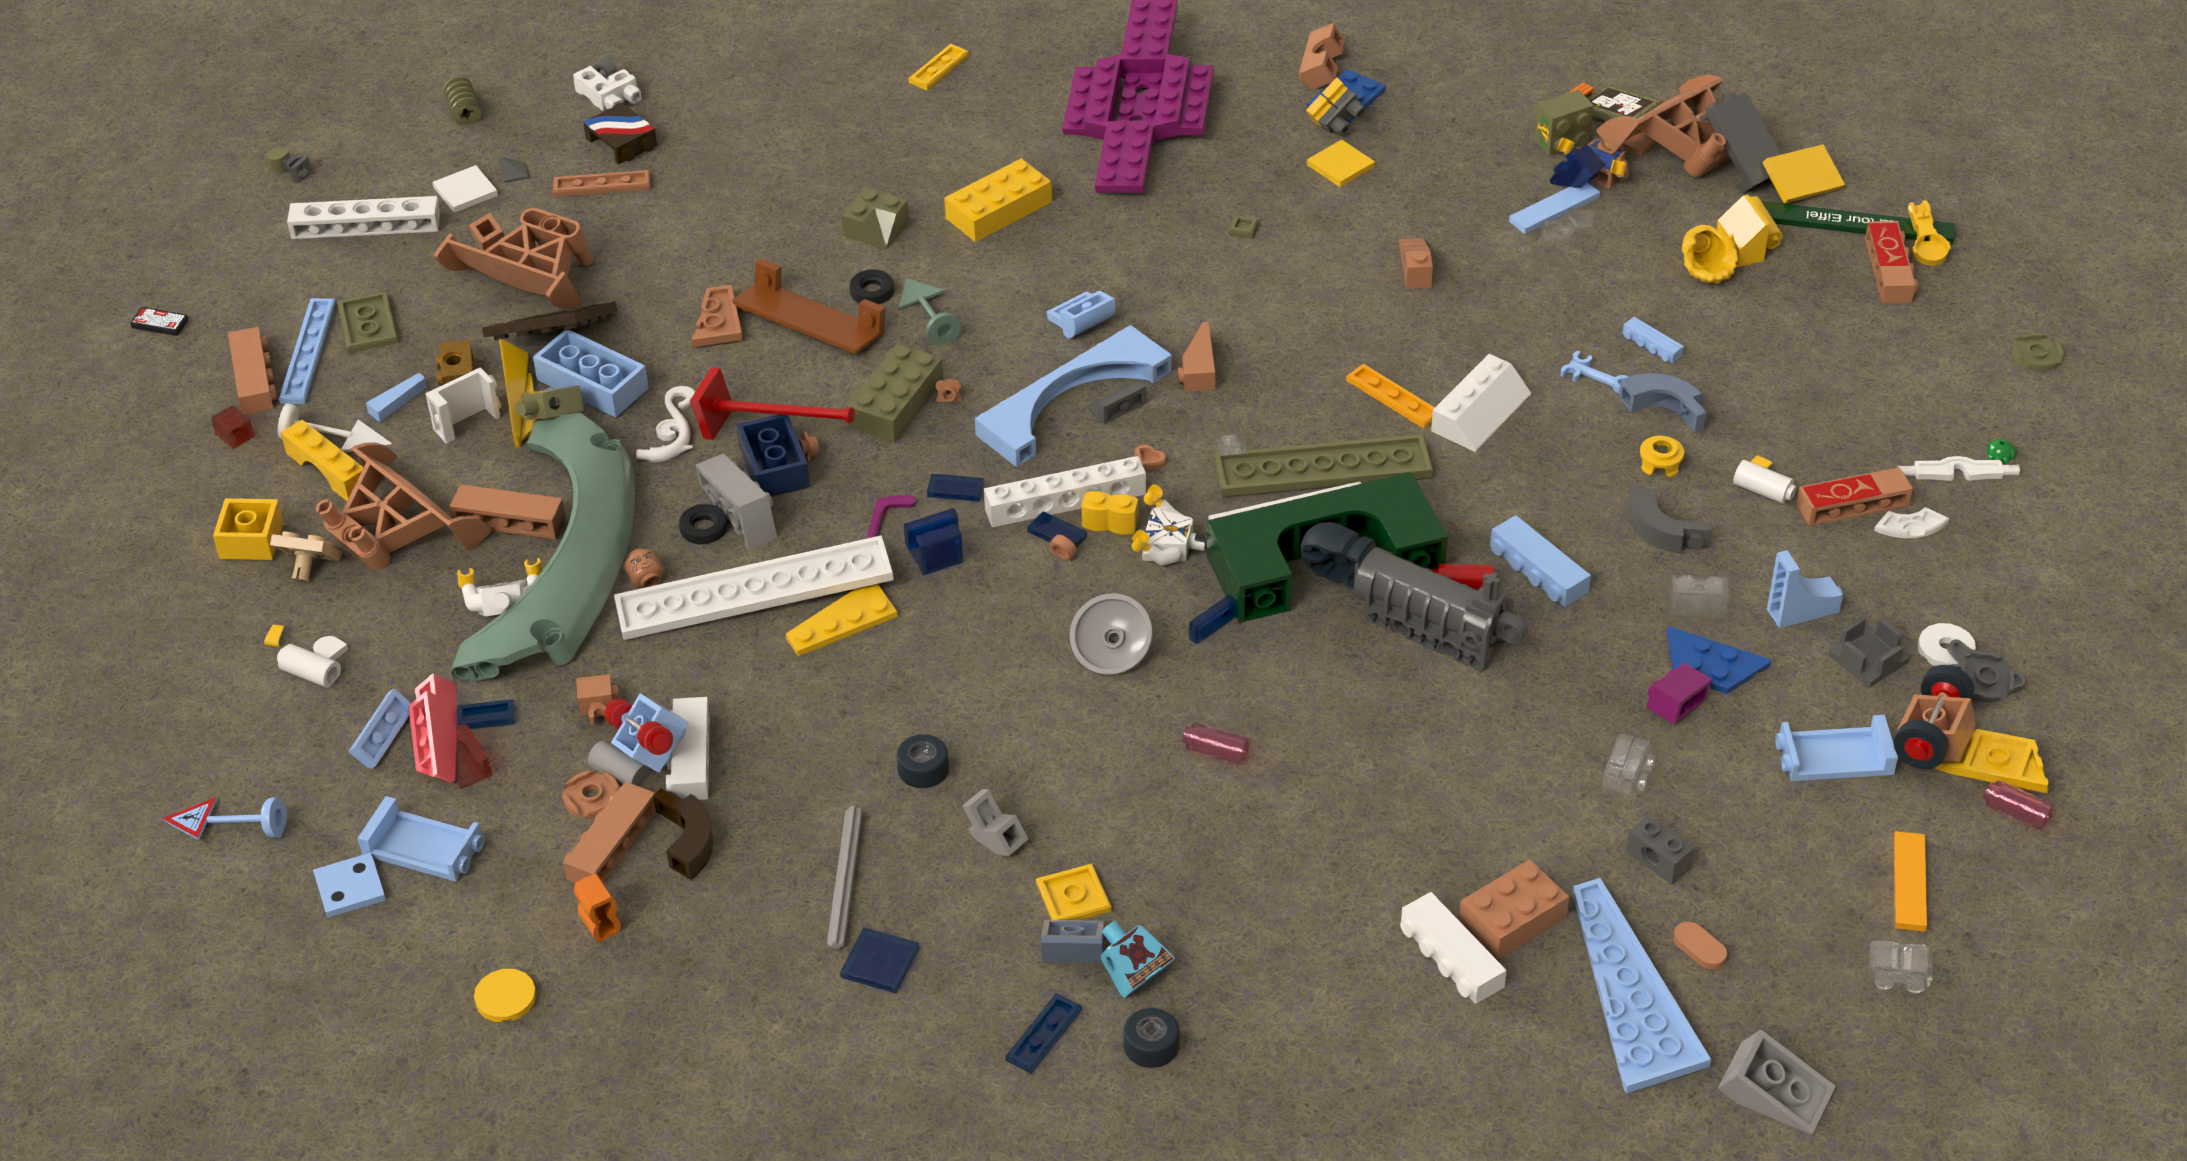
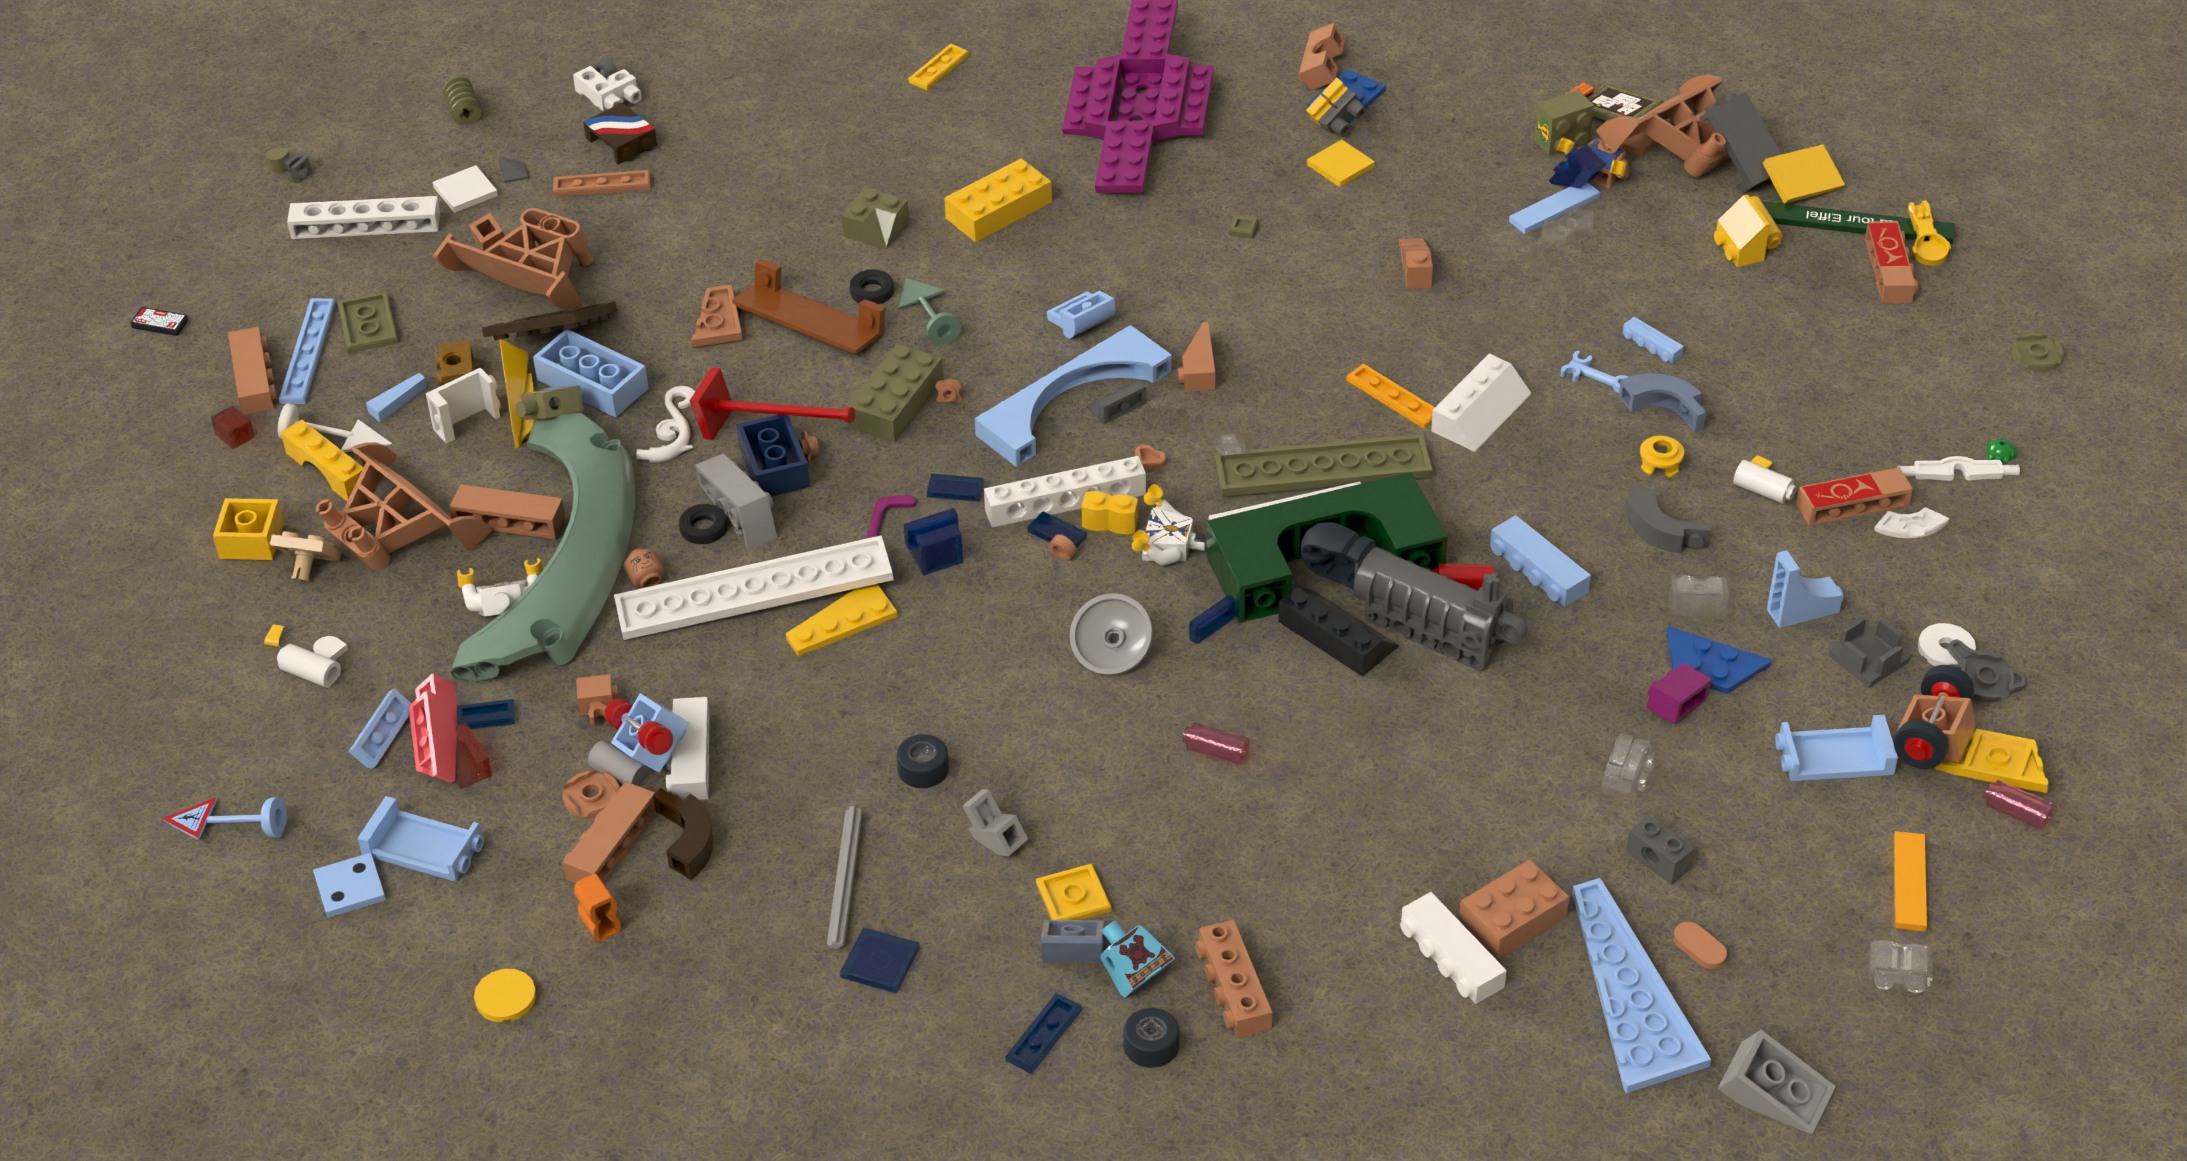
yellow hair [1682,225,1738,284] -> none
none -> nougat brick [1195,920,1272,1038]
none -> black slope [1278,586,1399,677]

